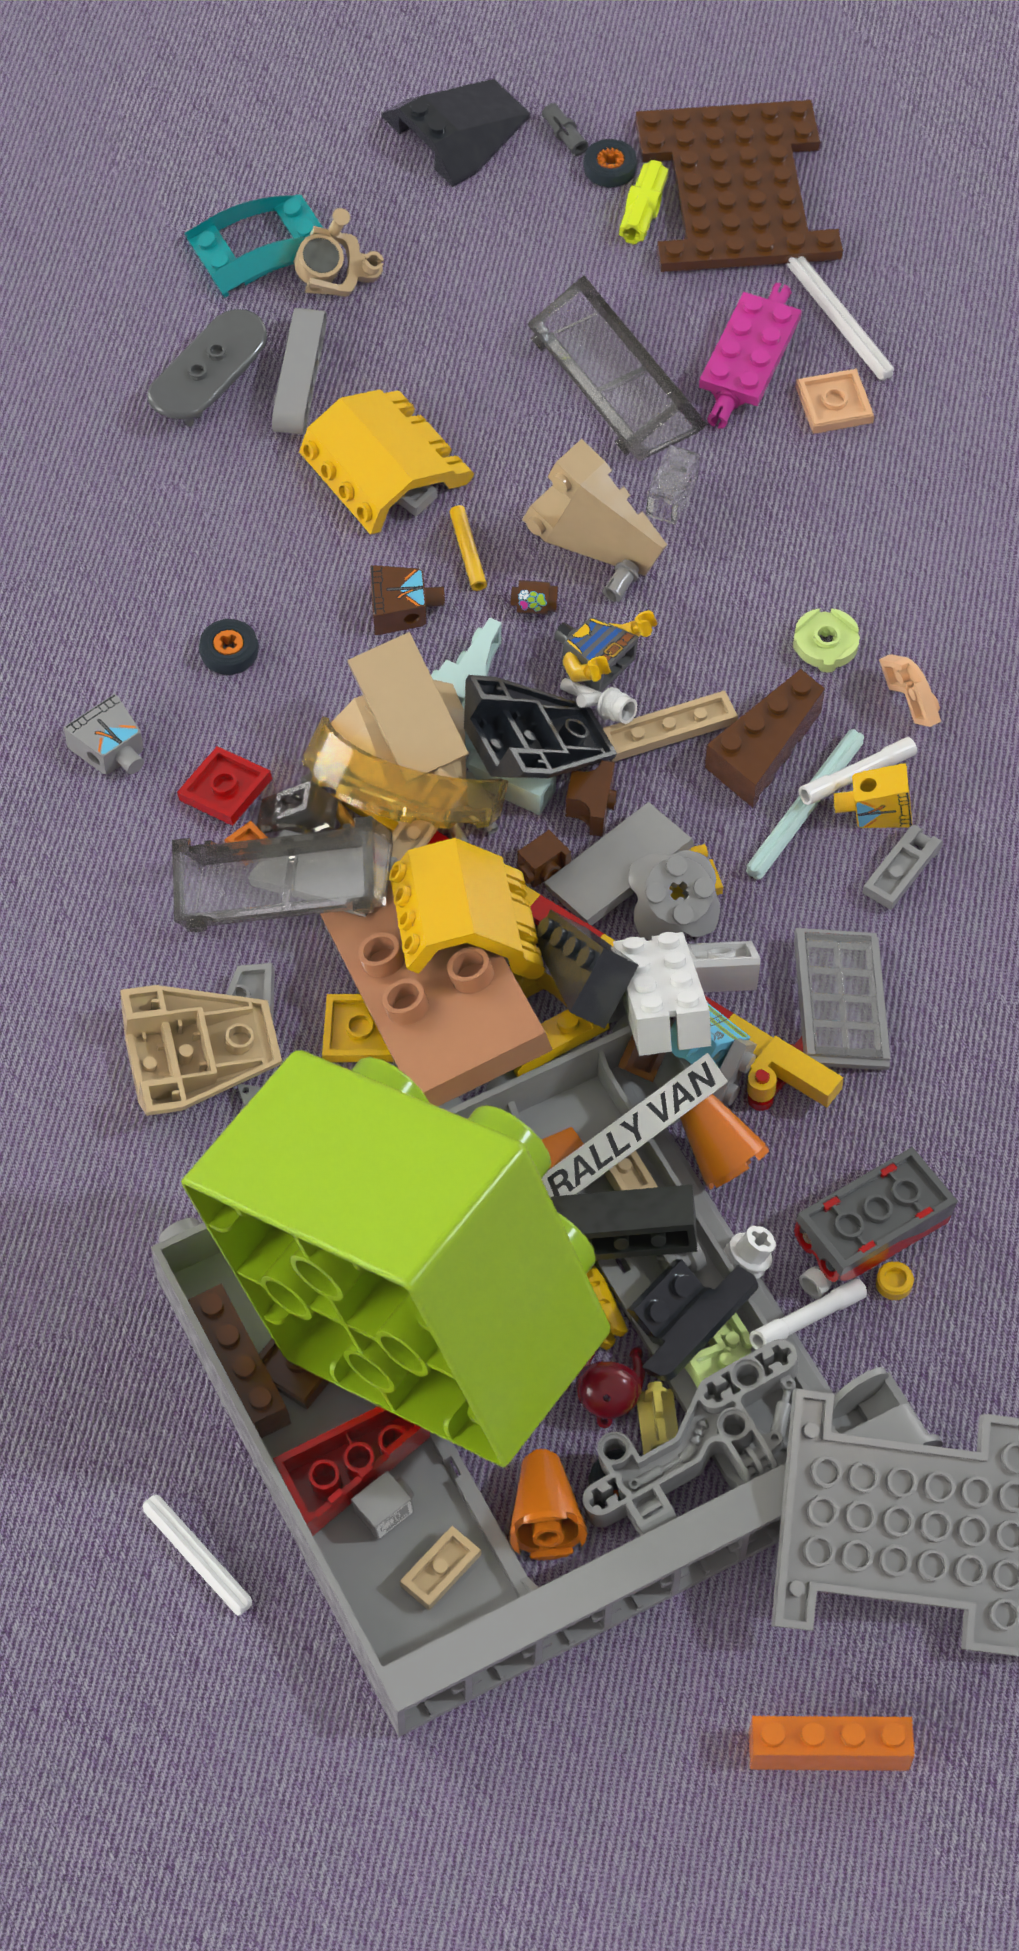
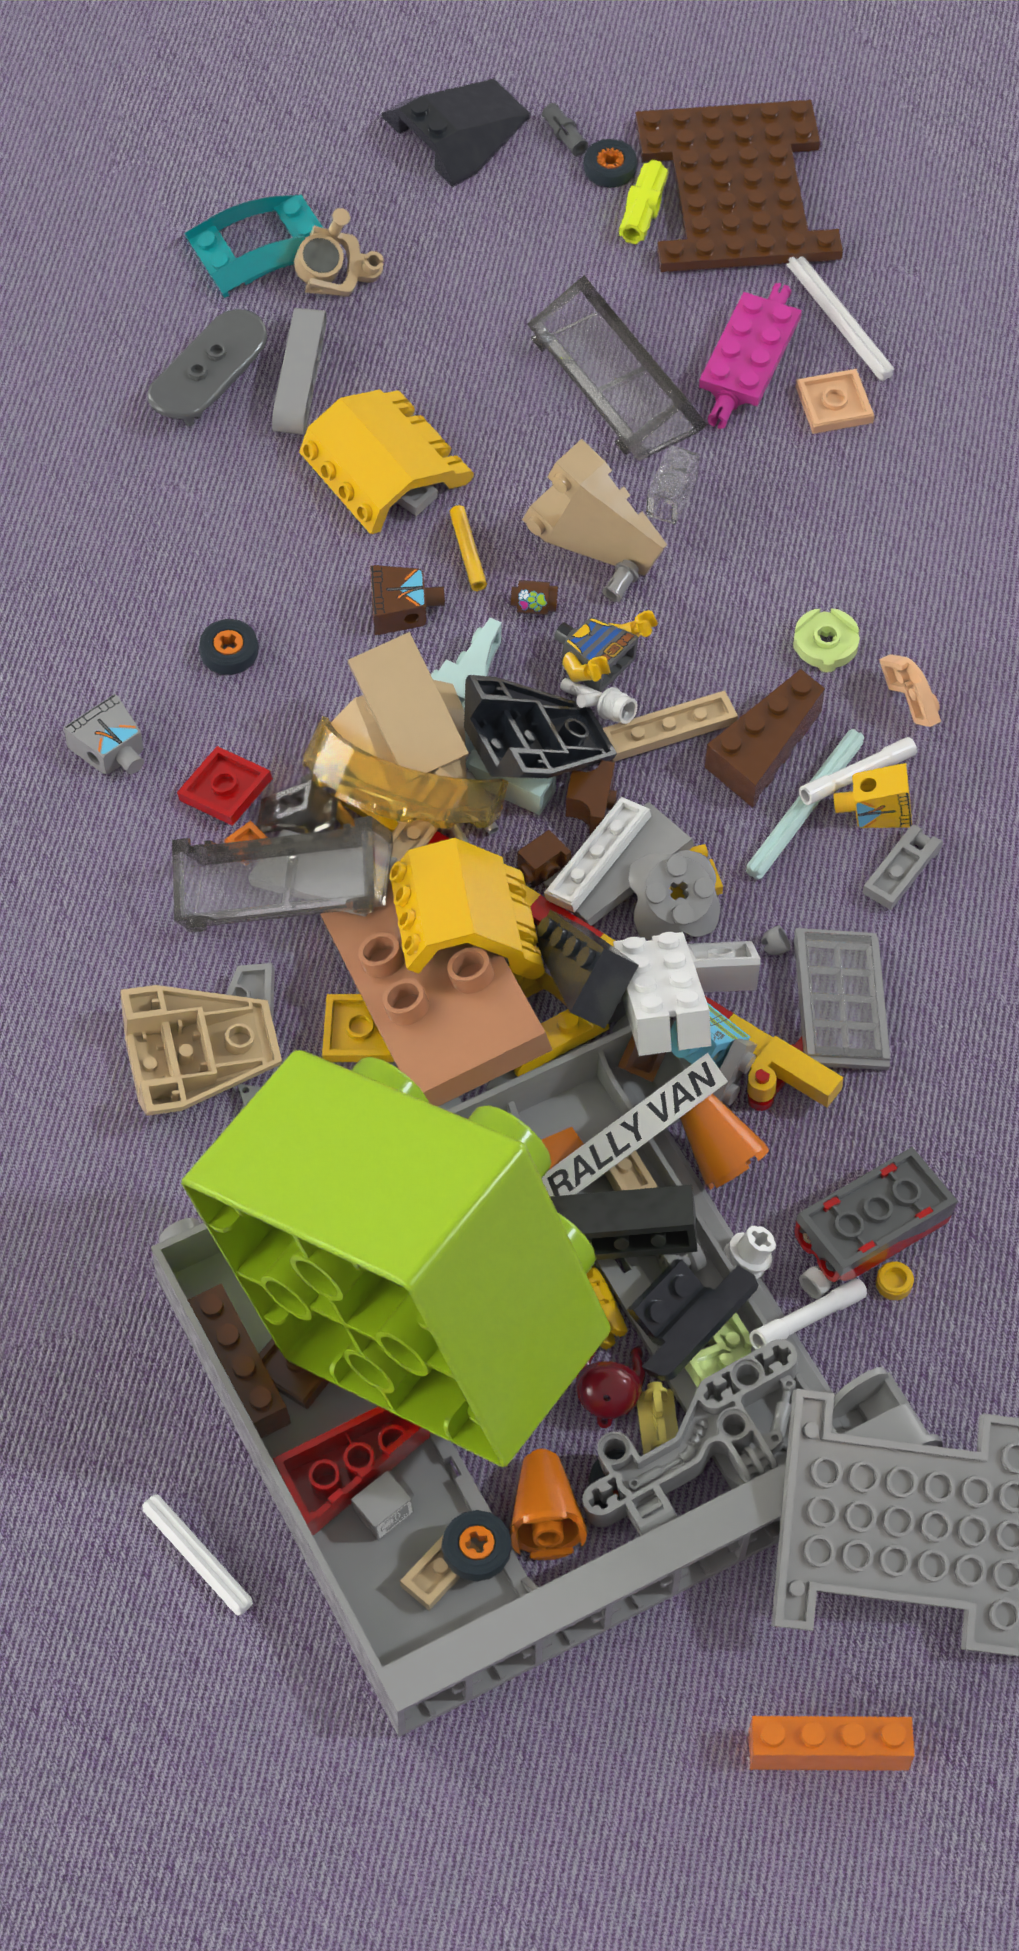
none -> black bush [442,1510,512,1582]
none -> white tile [544,797,651,912]
none -> light grey hinge [761,925,791,955]

